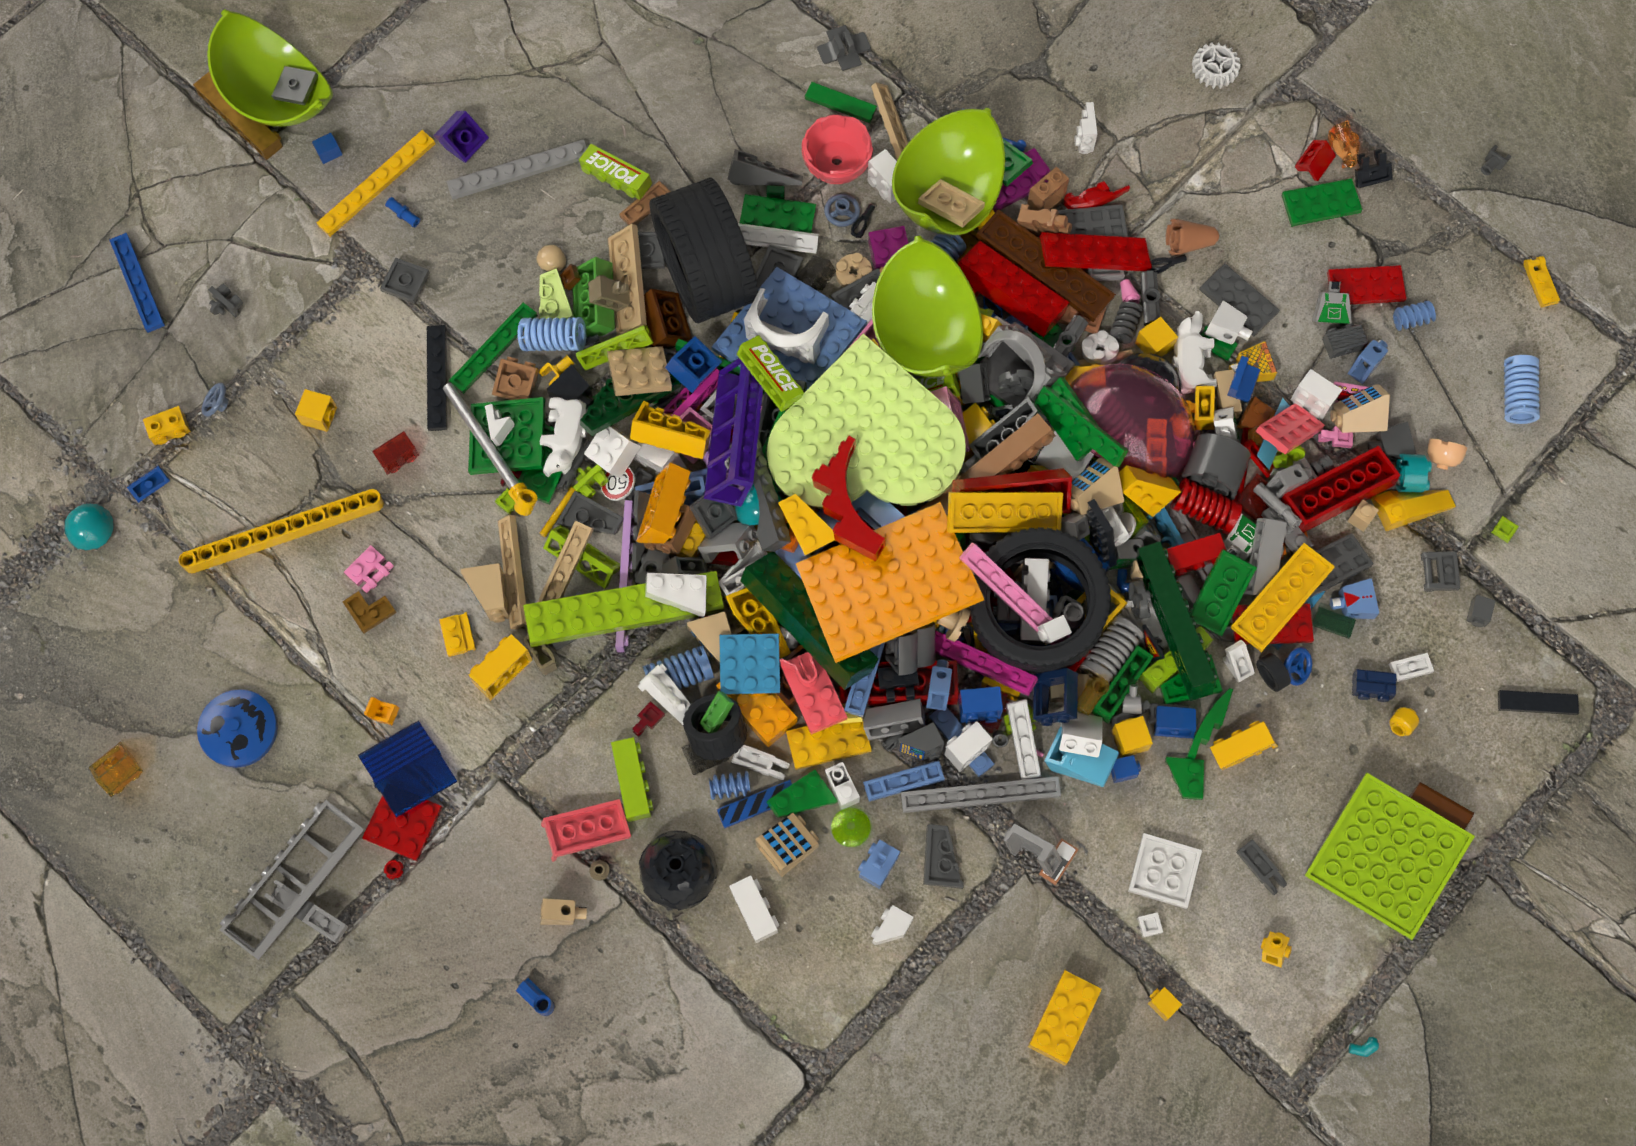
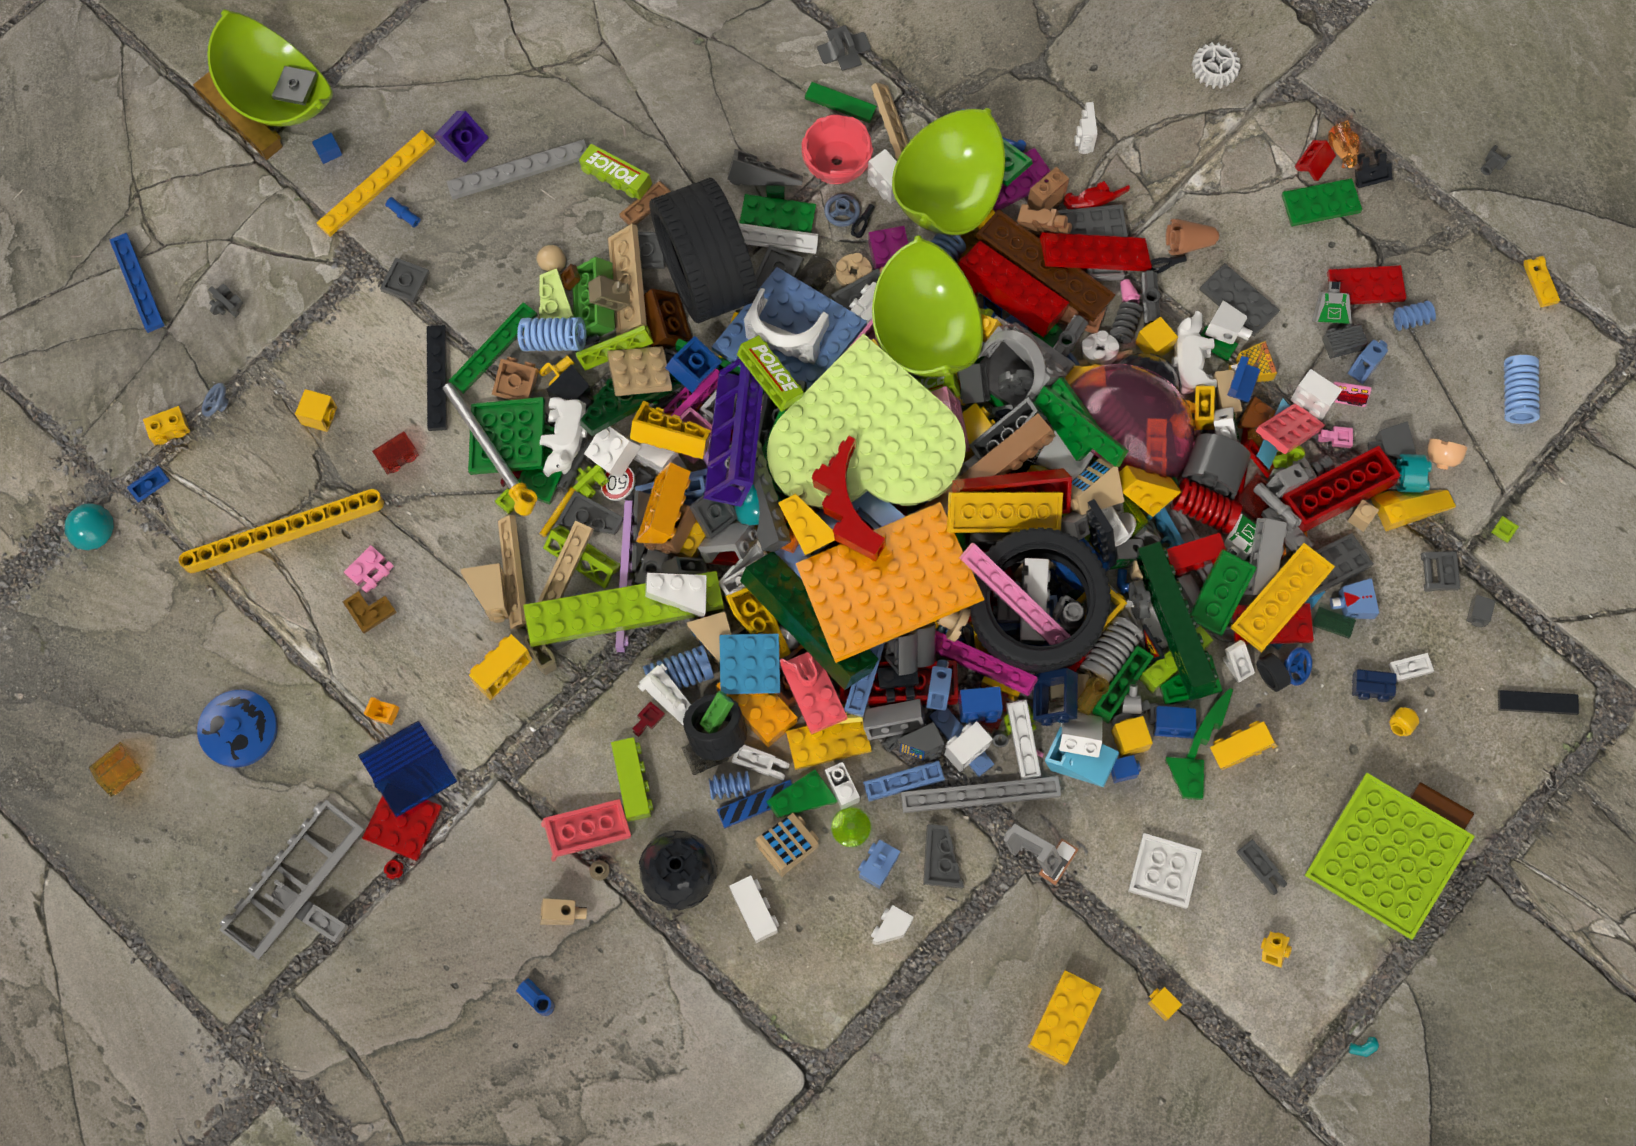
yellow plate [439,612,476,657] -> none
white slope [485,404,515,447] -> none
tan plate [918,179,985,228] -> none
white brick [1037,615,1072,645] -> none
white plate [1137,912,1163,938] -> none
tan slope [1330,384,1390,433] -> none

